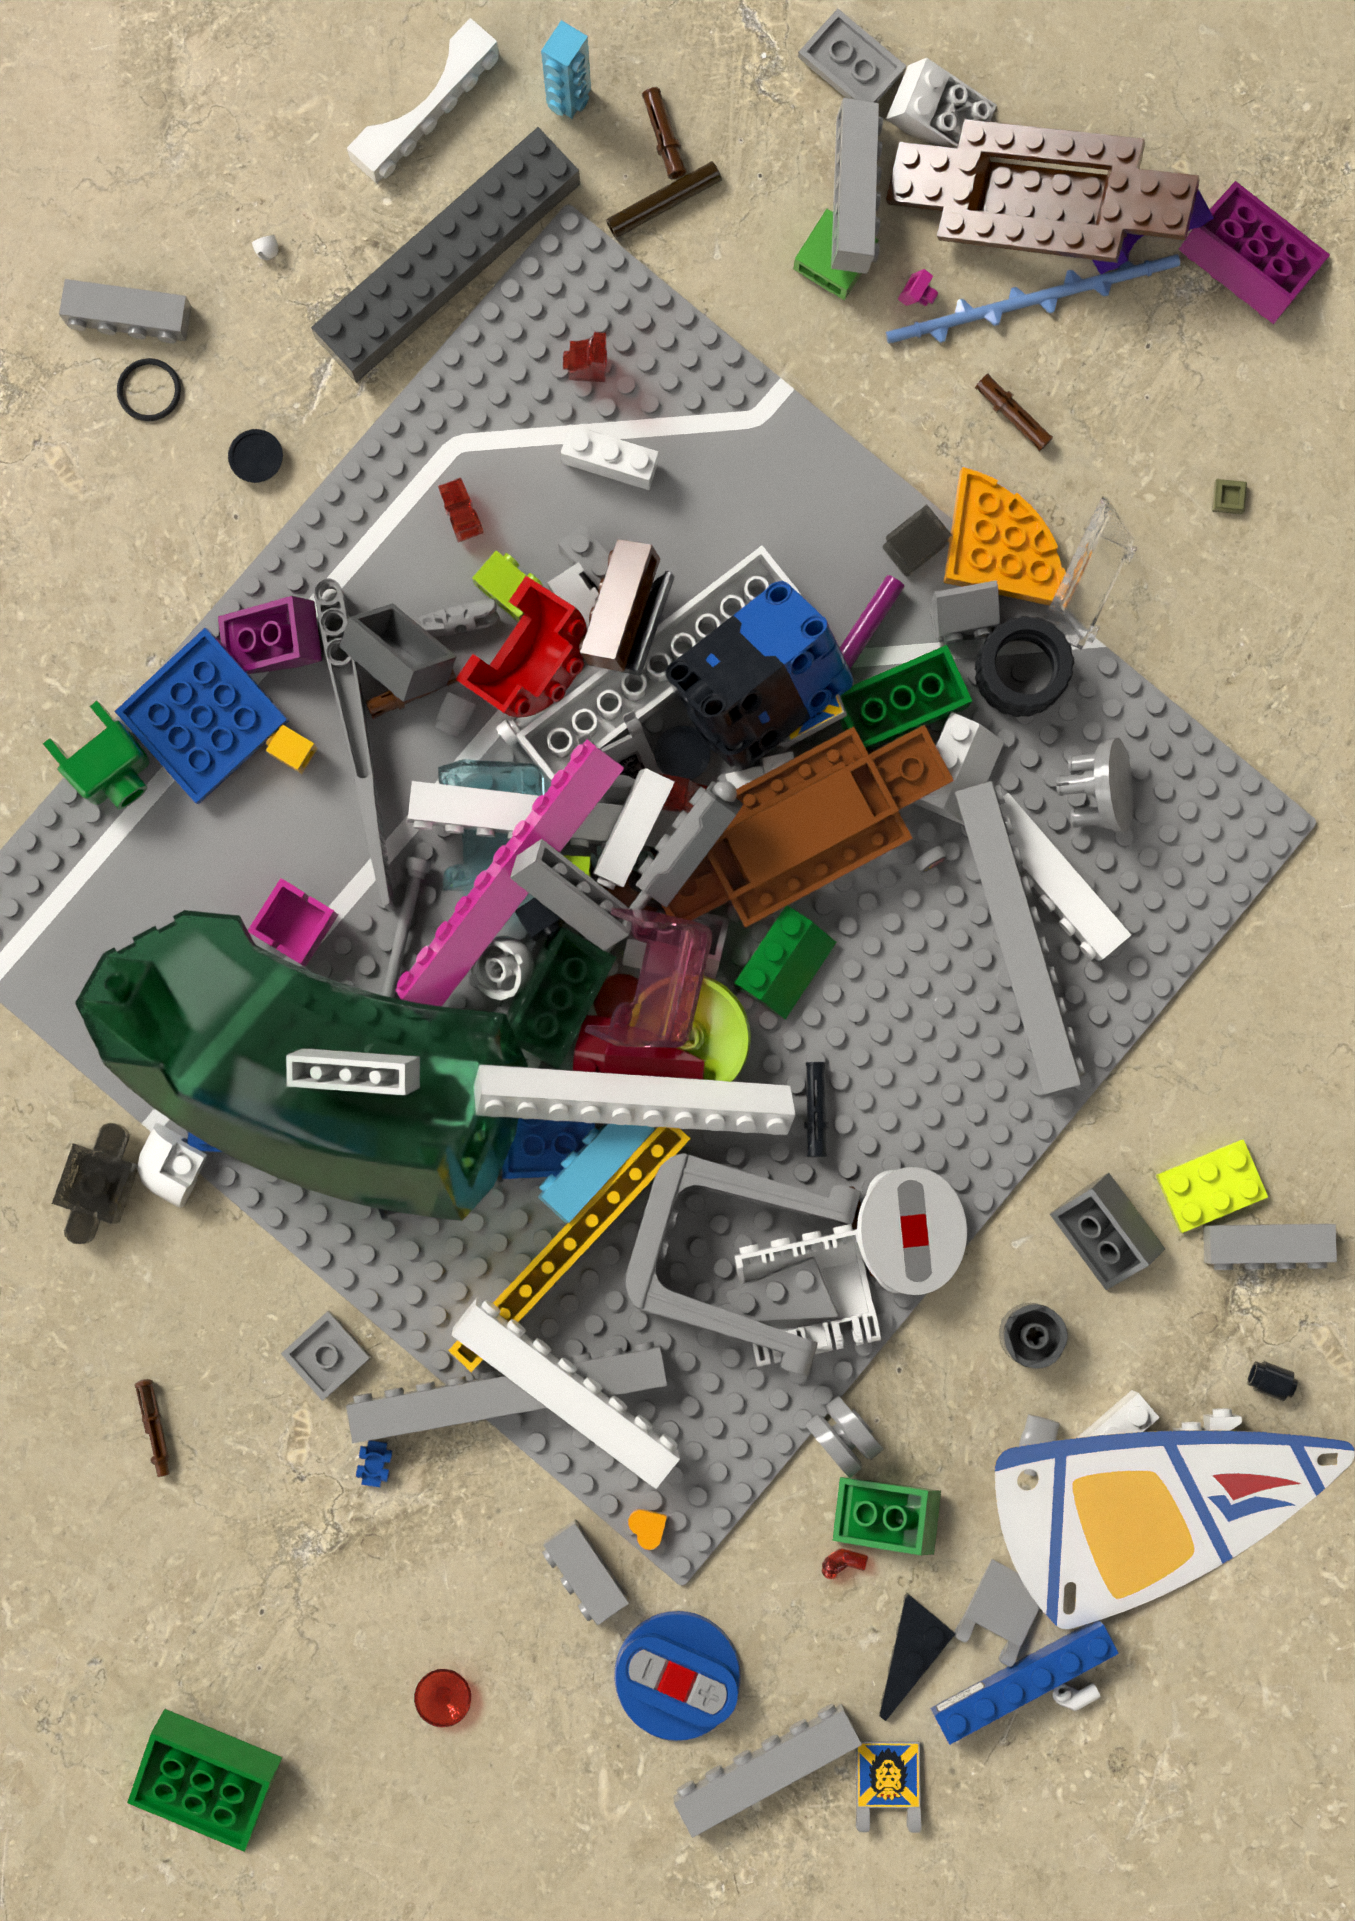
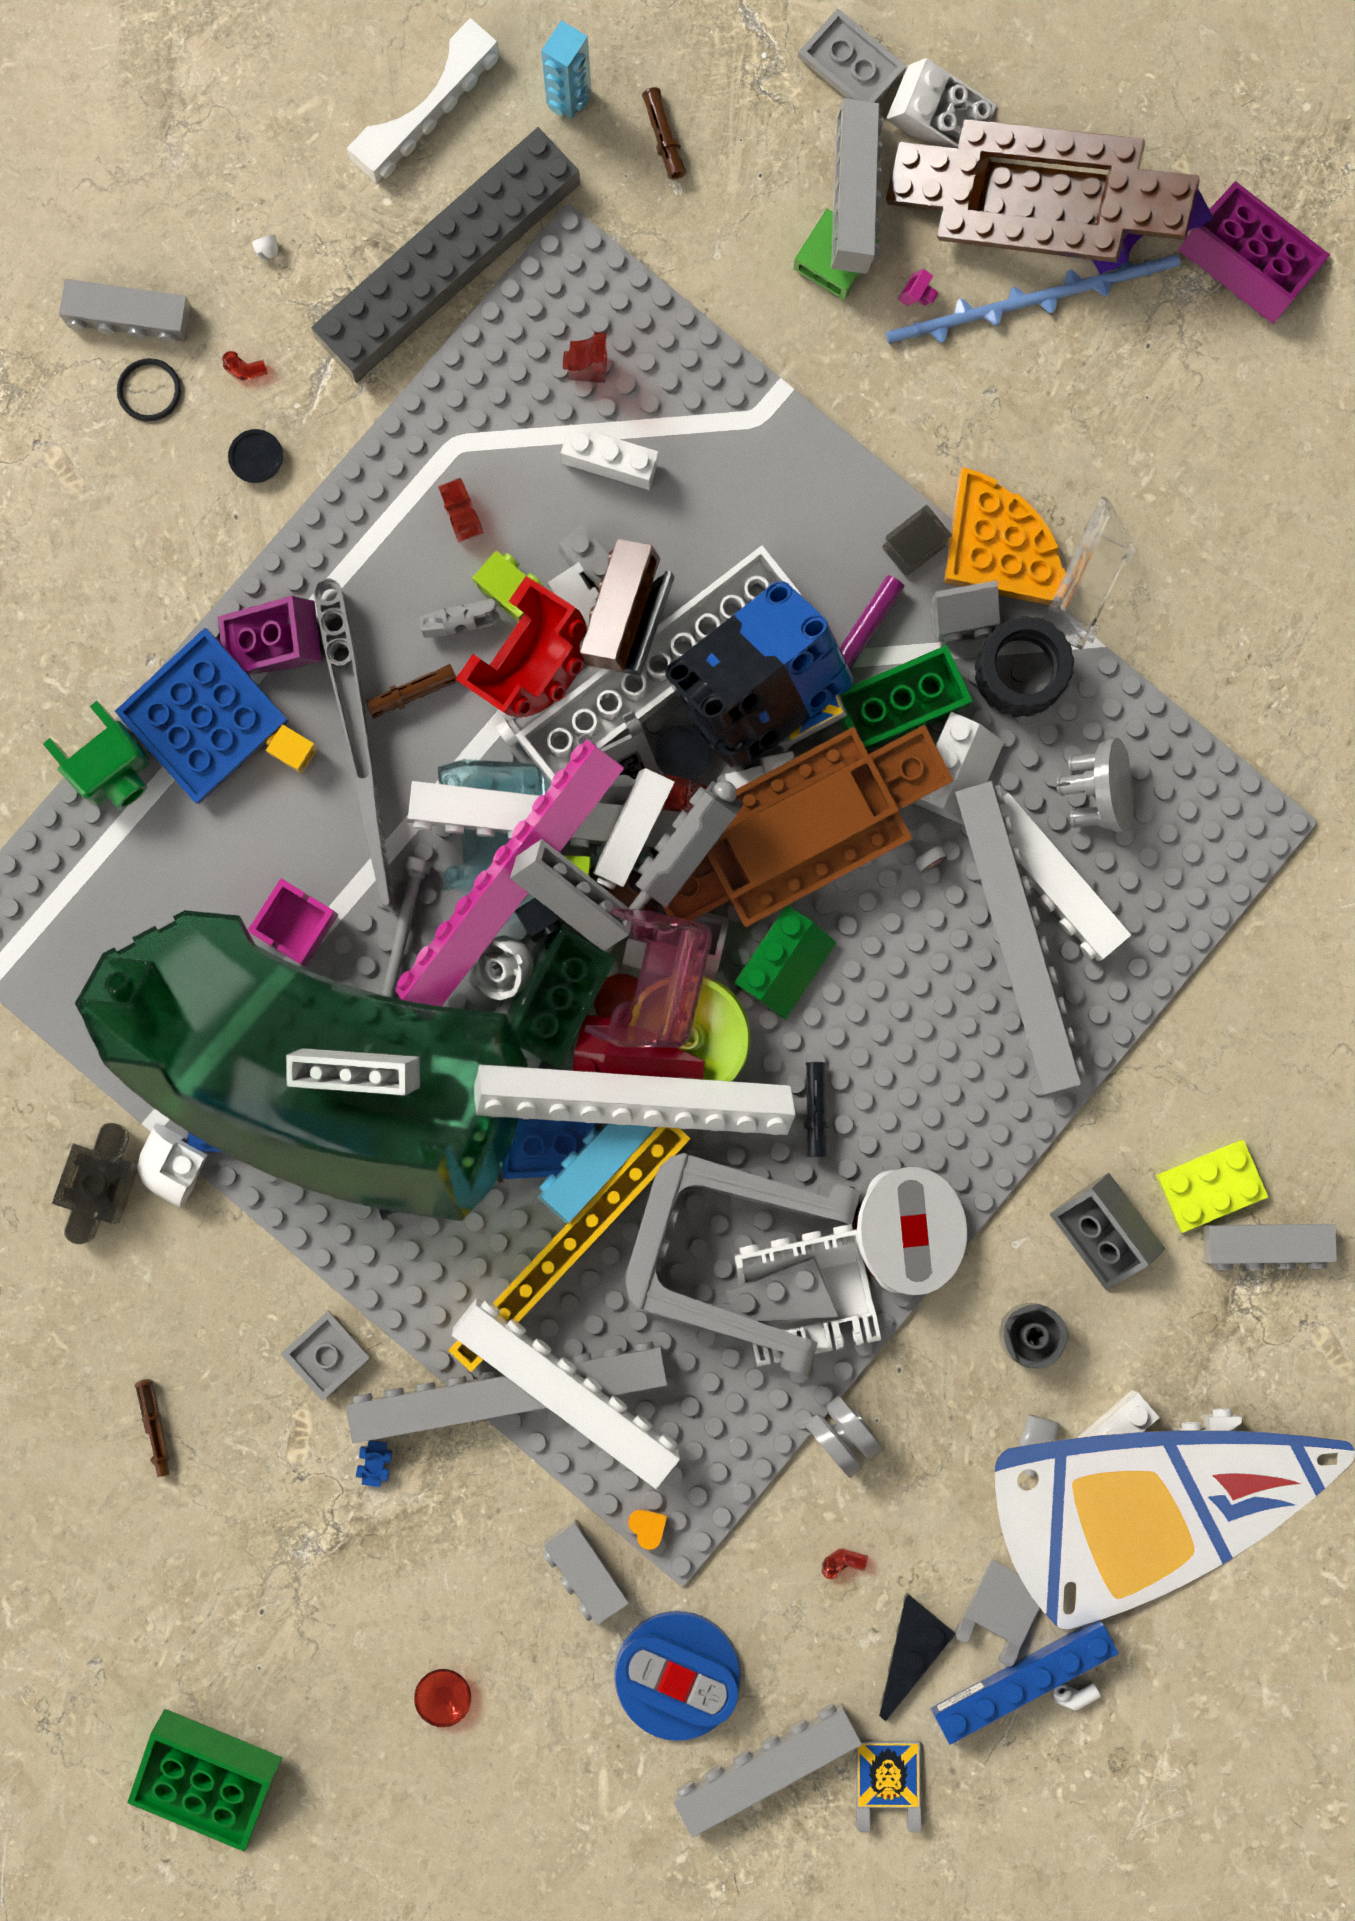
dark grey piece [340,603,457,701] -> none
light grey brick [435,689,476,738] -> none
dark brown piece [606,161,722,238] -> none
green slope [832,1477,941,1556] -> none
reddish brown pin [975,373,1053,452] -> none
olive tile [1212,479,1247,514] -> none
black brick [1247,1361,1298,1401] -> none
none -> clear red arm [222,351,268,381]

